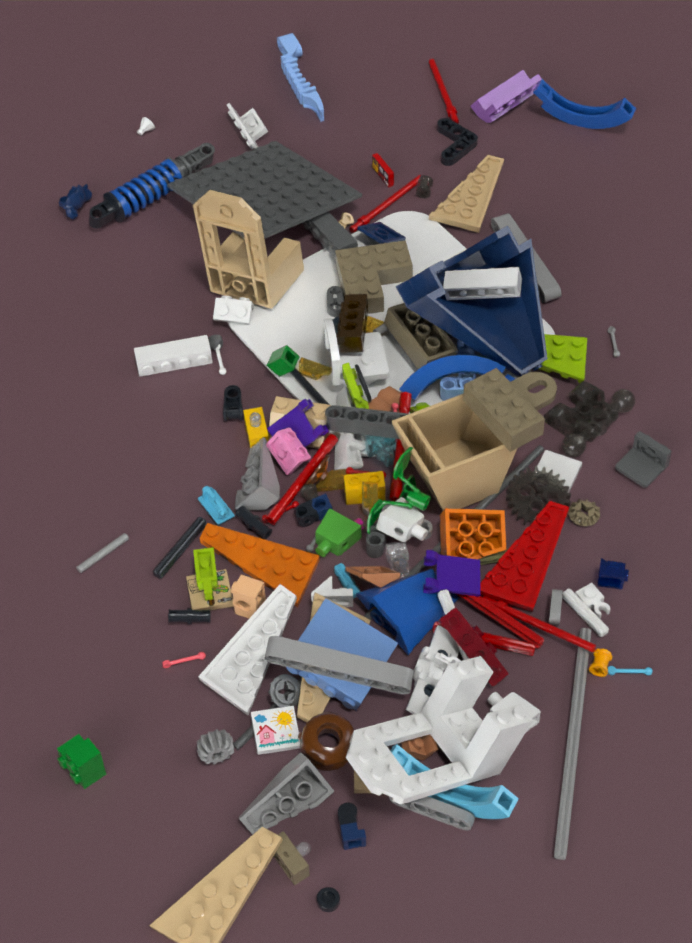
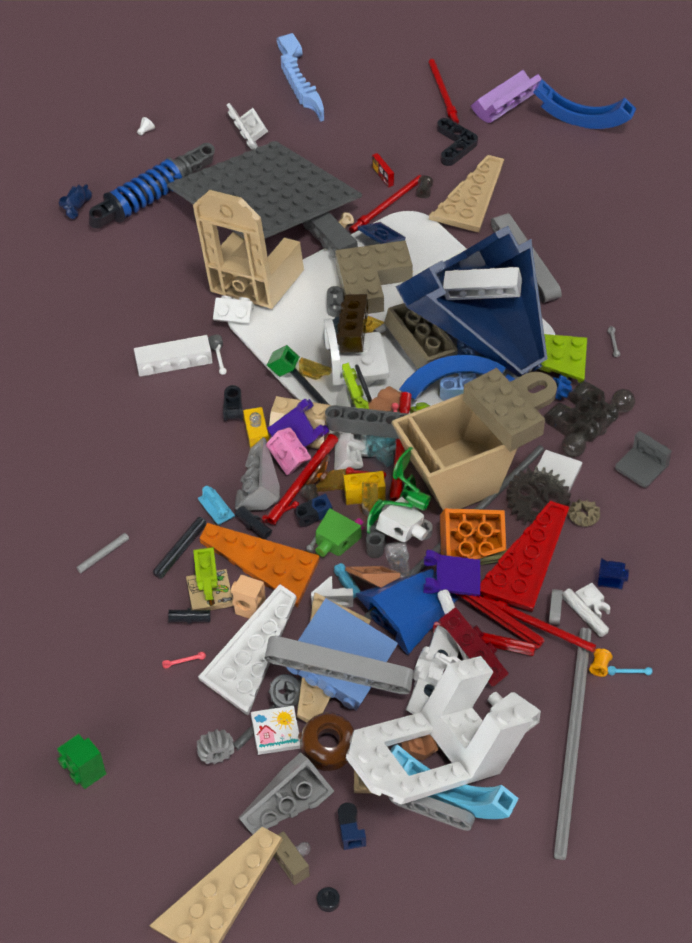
none -> blue gear [553,375,572,400]

